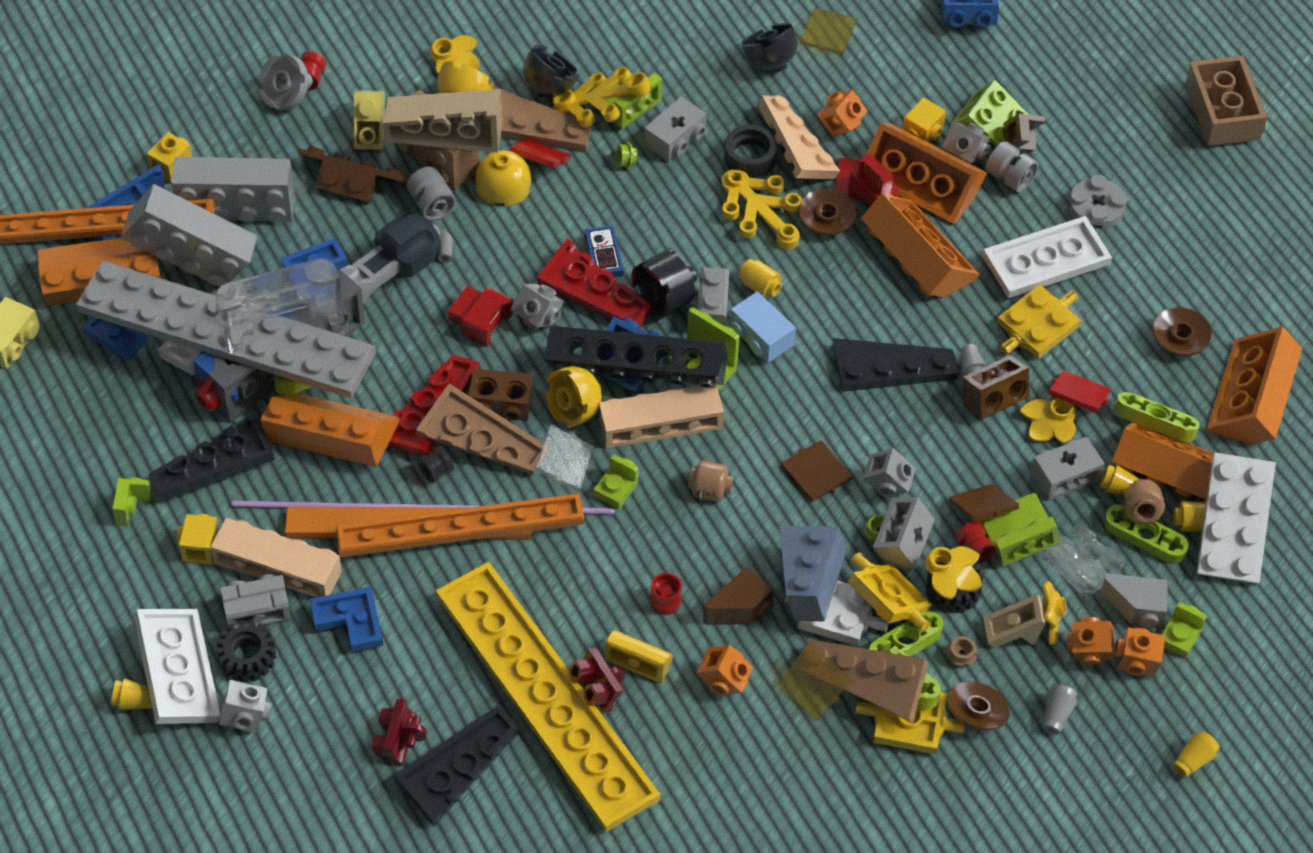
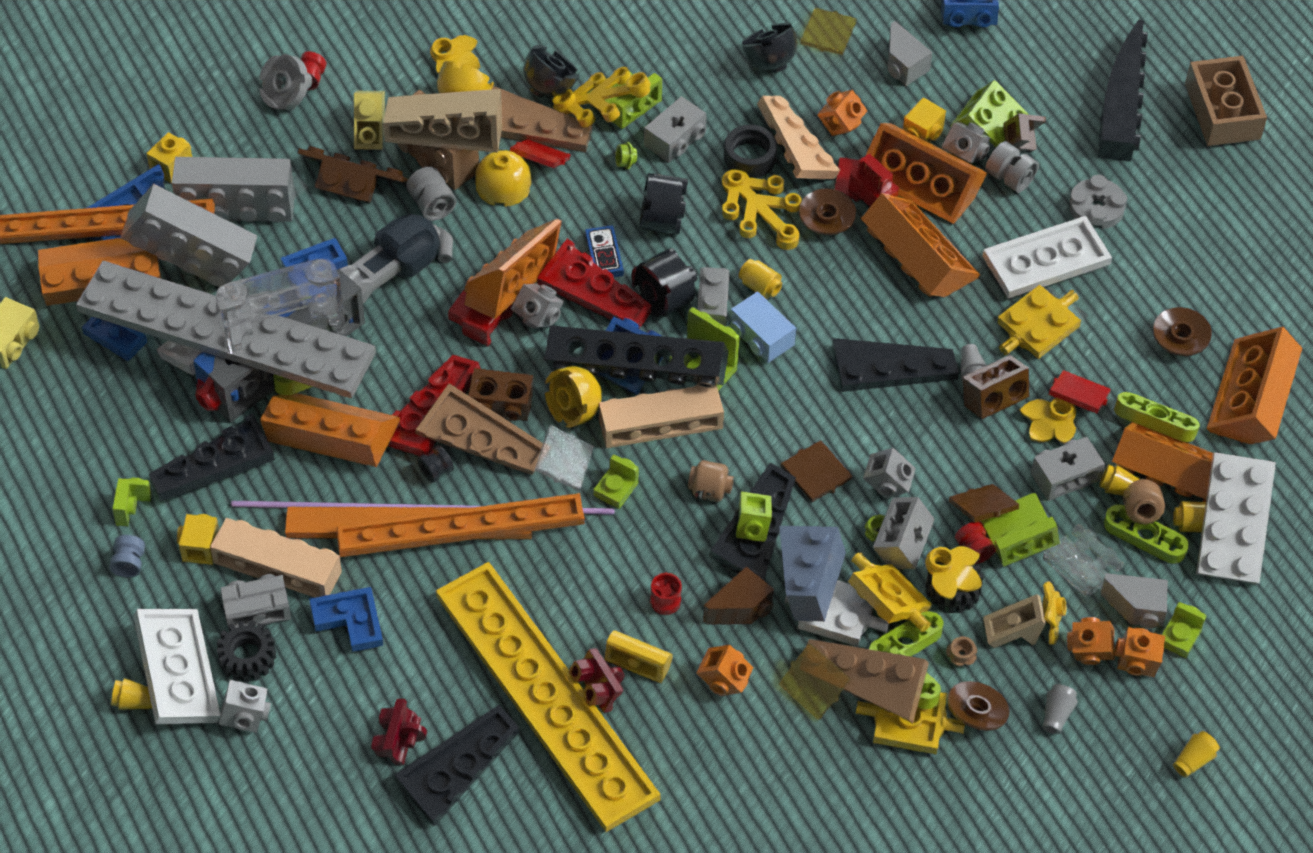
none -> sand blue wheel [109,535,145,577]
none -> orange slope [464,219,562,319]
none -> black brick [639,173,688,235]
none -> black wing [709,462,796,580]
none -> lime bracket [736,491,772,542]
none -> light grey slope [887,21,932,86]
none -> black slope [1098,20,1148,162]

